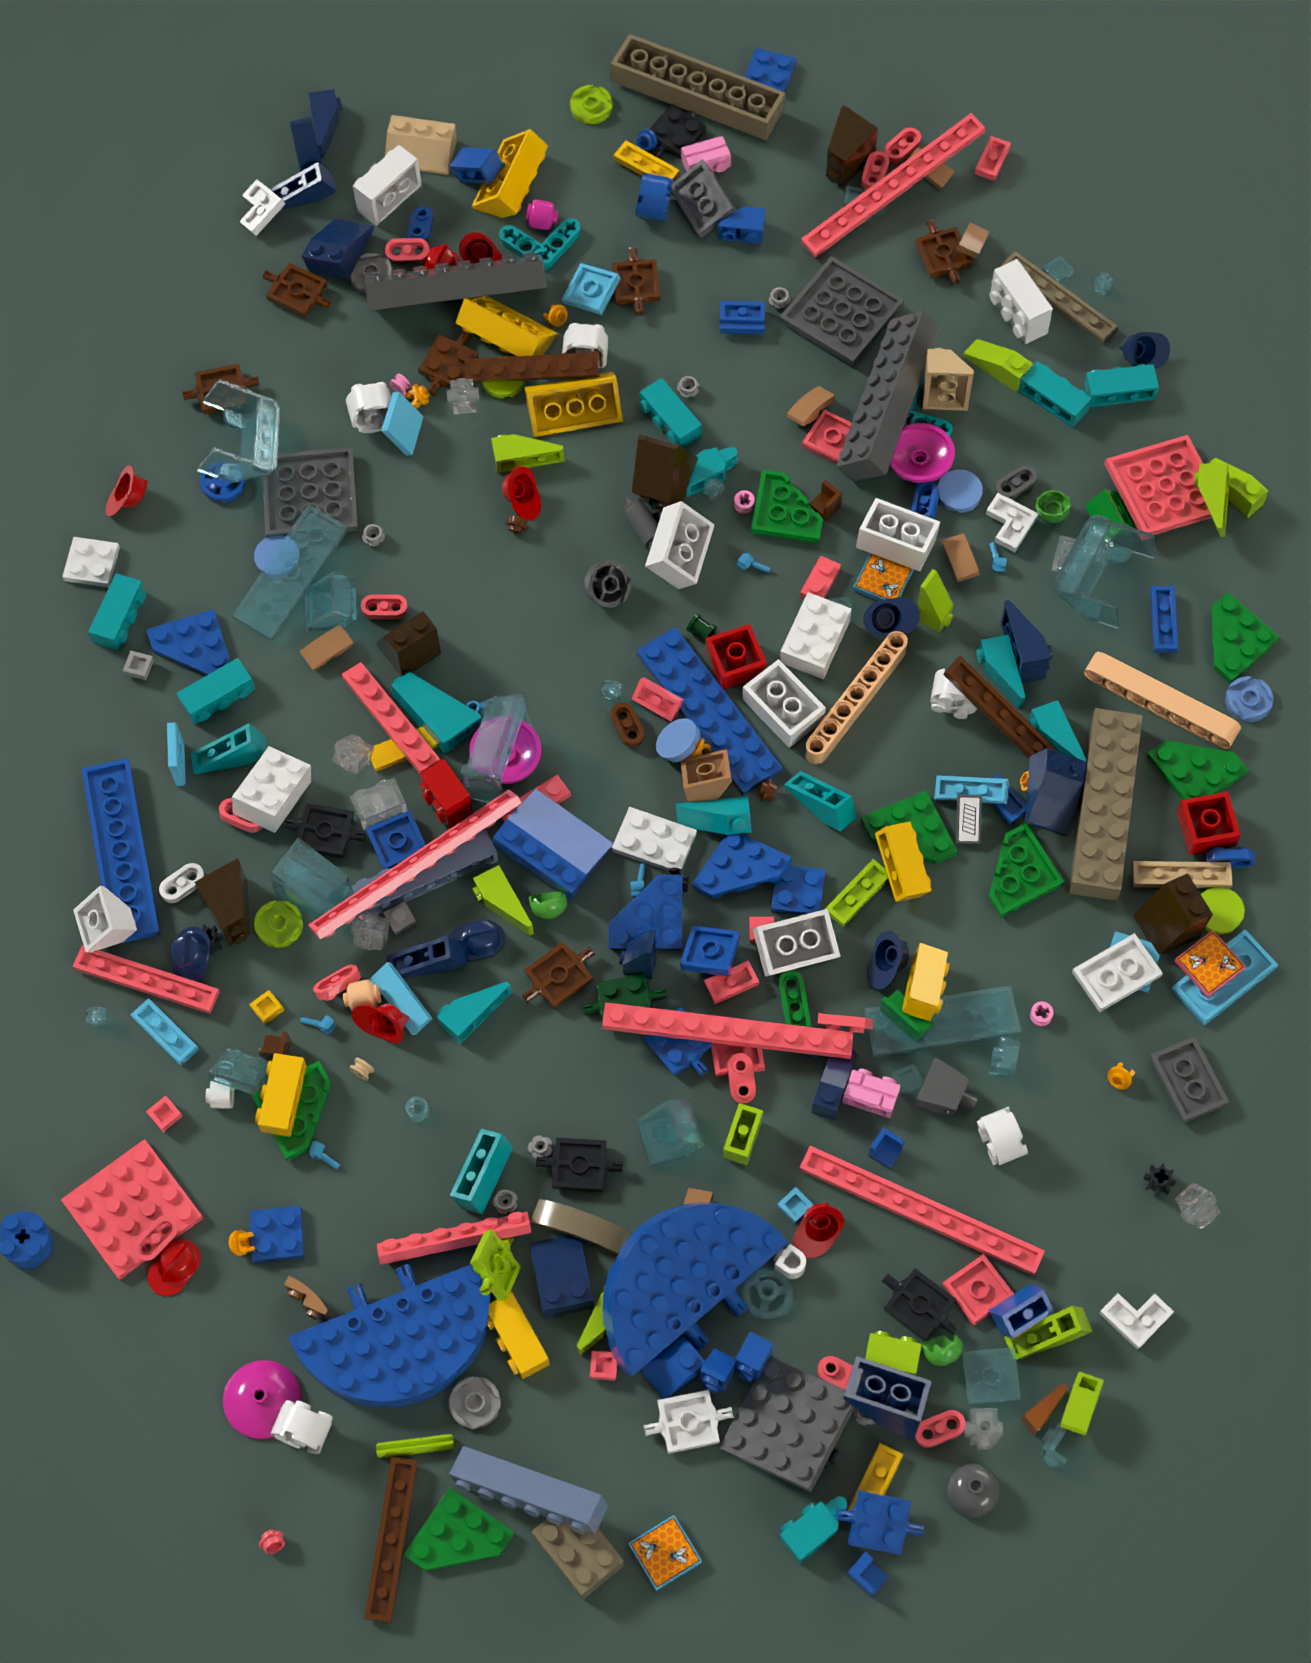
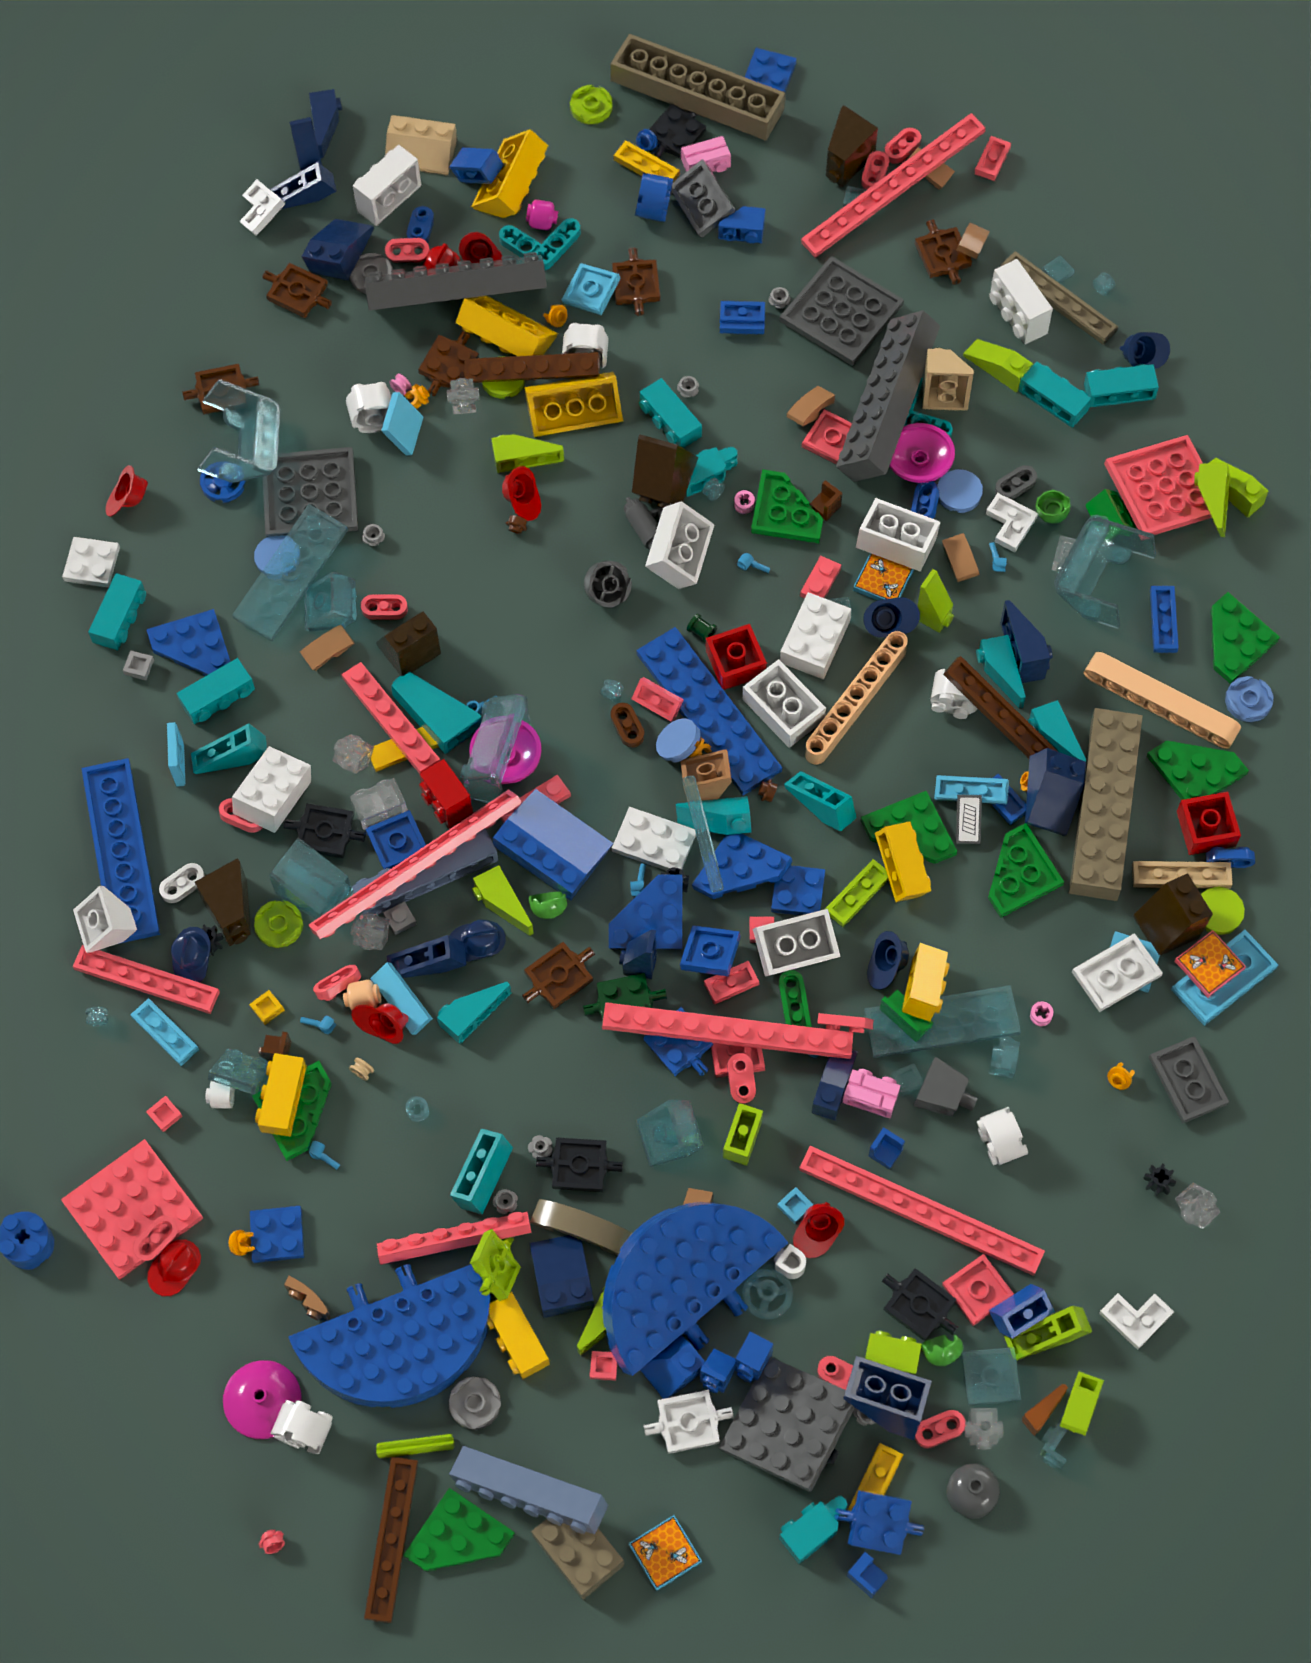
none -> clear light blue axle [682,775,724,892]

